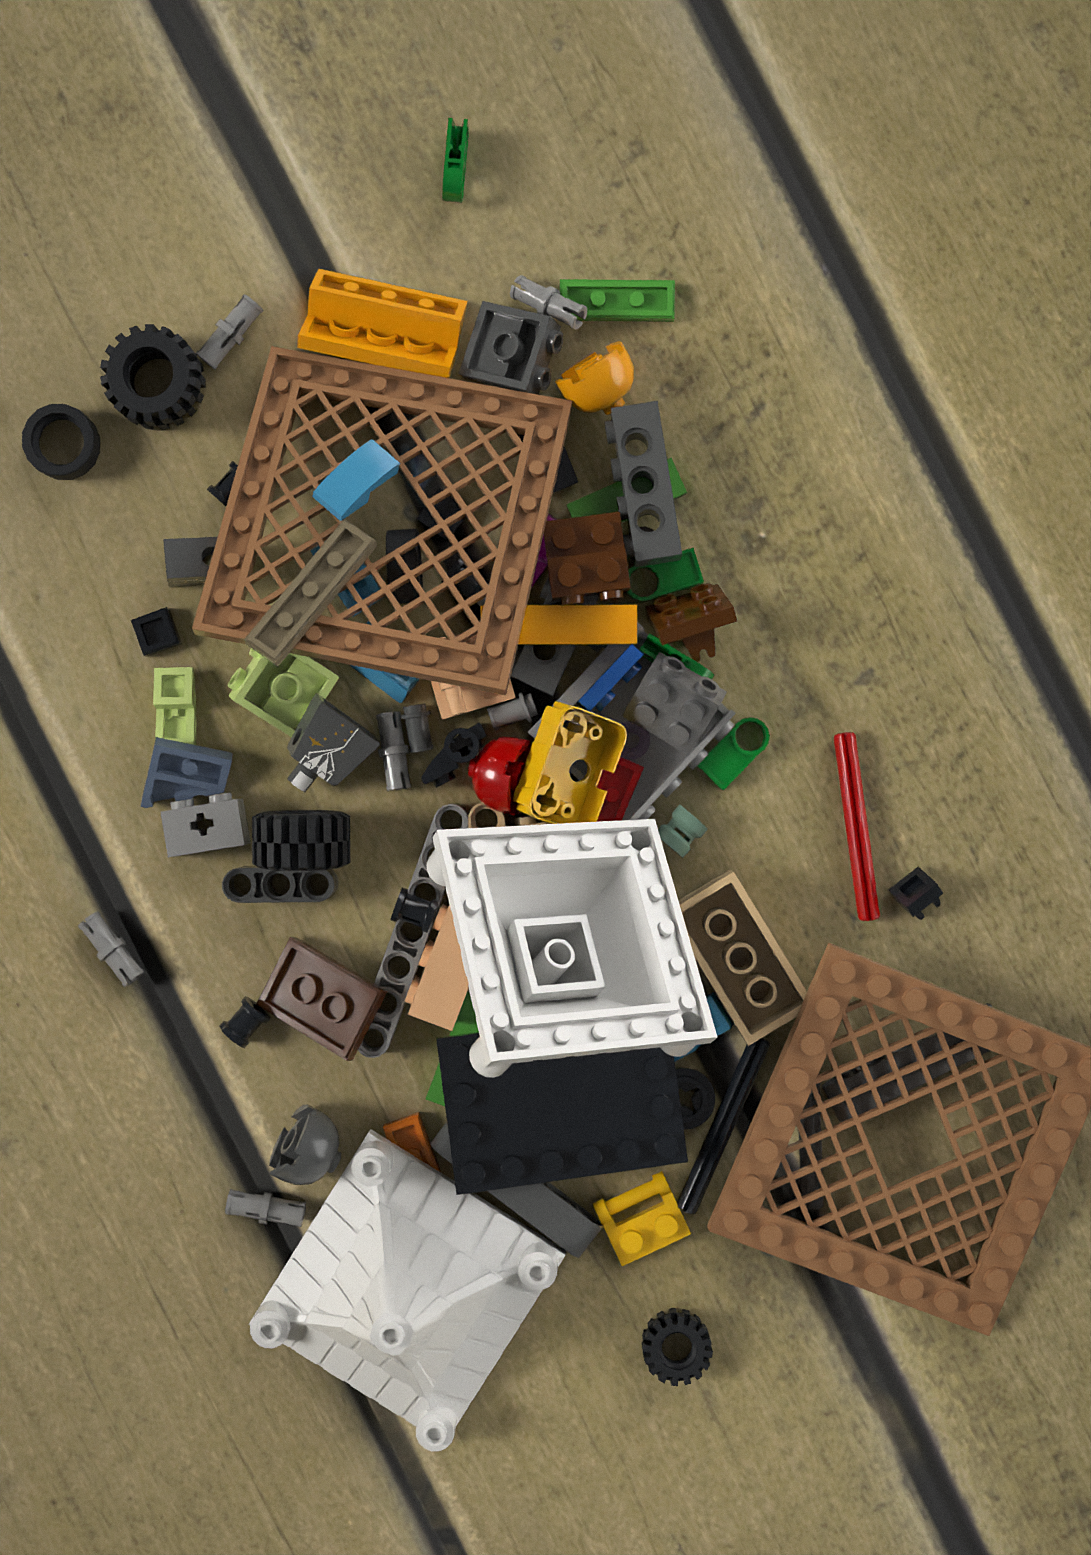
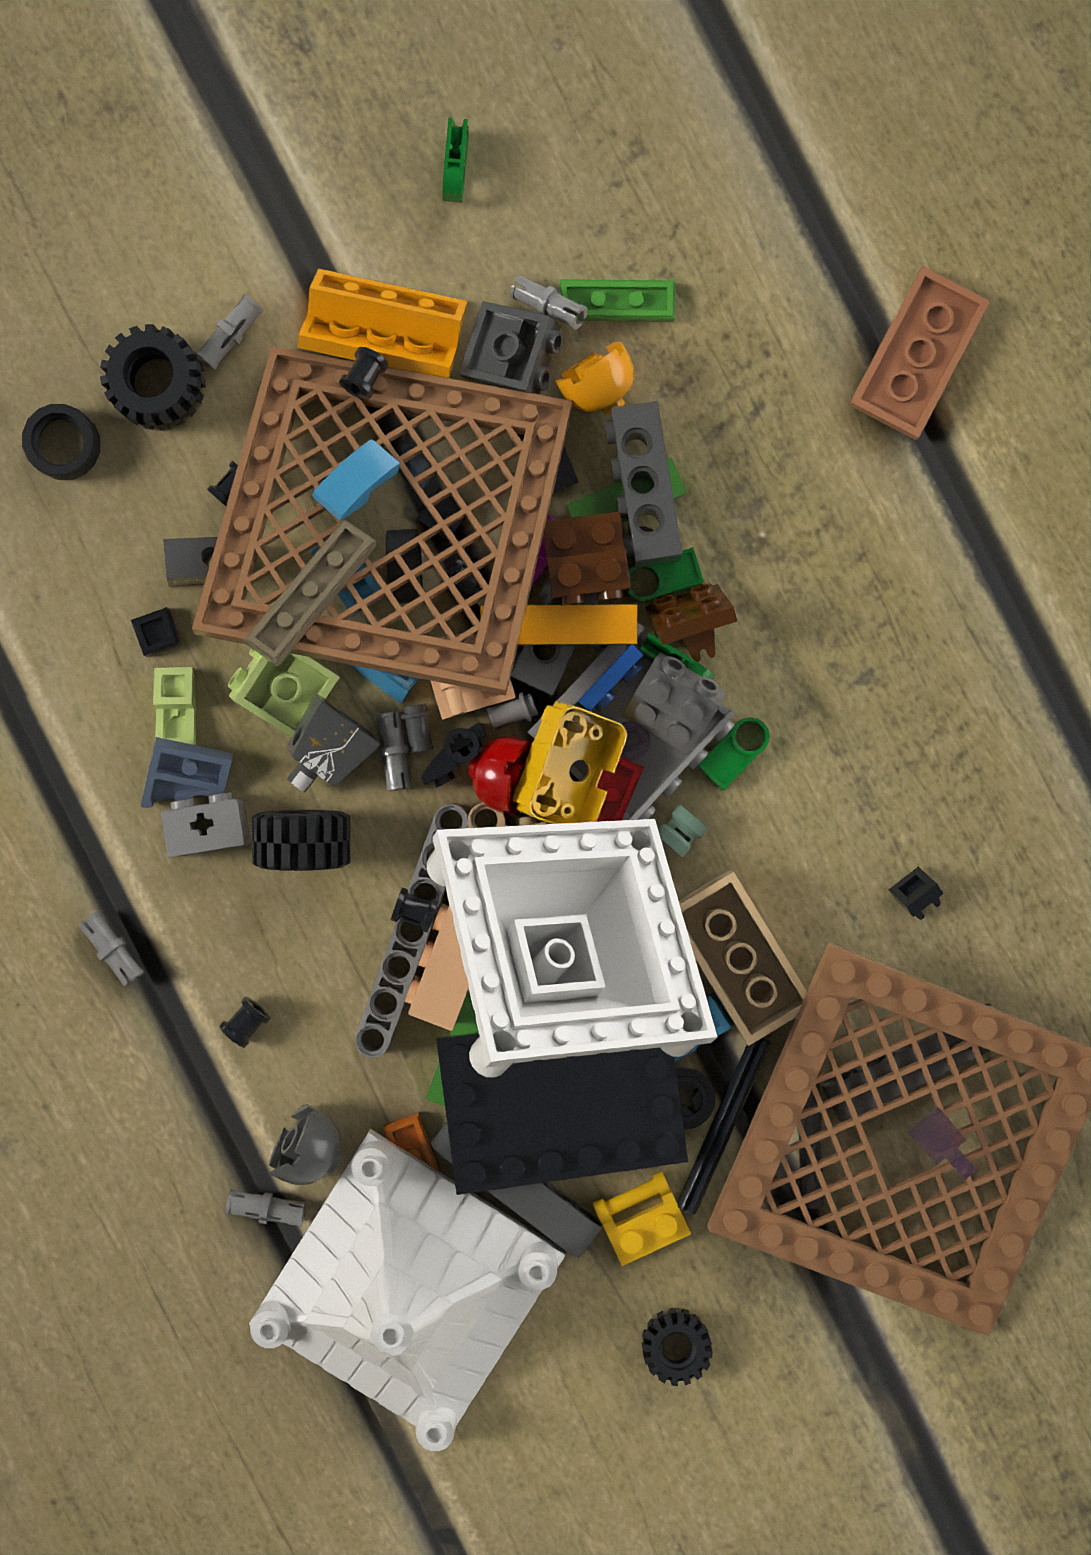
dark grey beam [222,866,339,903] -> none
reddish brown tile [256,937,387,1061] -> none
red axle [834,732,880,921] -> none
none -> black bush [339,347,388,400]
none -> nougat plate [848,266,990,440]
none -> plate [909,1107,977,1180]

